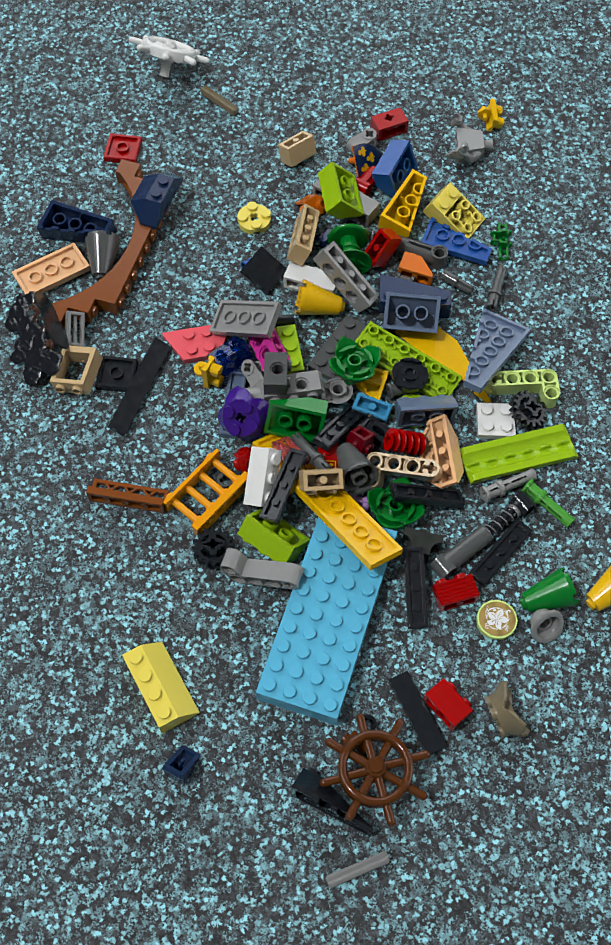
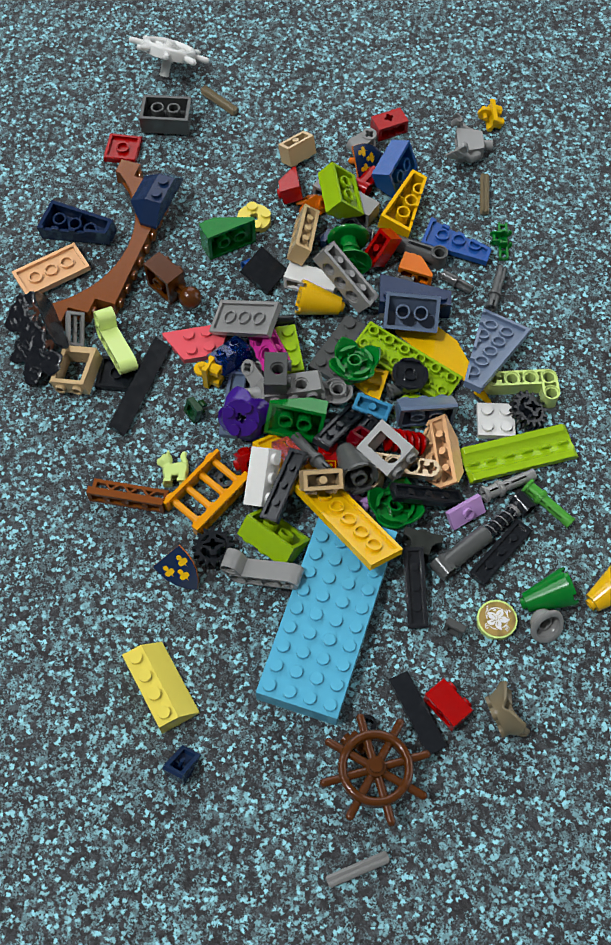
dark grey cone [85,230,120,281] -> none
black wedge [291,768,374,837] -> none
light yellow slope [423,182,485,239] -> none
red brick [432,573,480,612] -> none
none -> yellowish green beam [93,306,138,375]
none -> dark grey brick [139,94,193,135]
none -> reddish brown brick [143,252,202,309]
none -> dark blue shield [153,545,199,590]
none -> yellowish green animal [157,450,189,488]
none -> dark green tile [183,396,207,424]
none -> green slope [199,217,256,260]
none -> red slope [277,166,303,205]
none -> light grey panel [356,419,419,481]
none -> dark grey tile [443,617,467,639]
none -> lavender plate [445,494,486,530]
none -> dark tan axle [480,173,489,216]

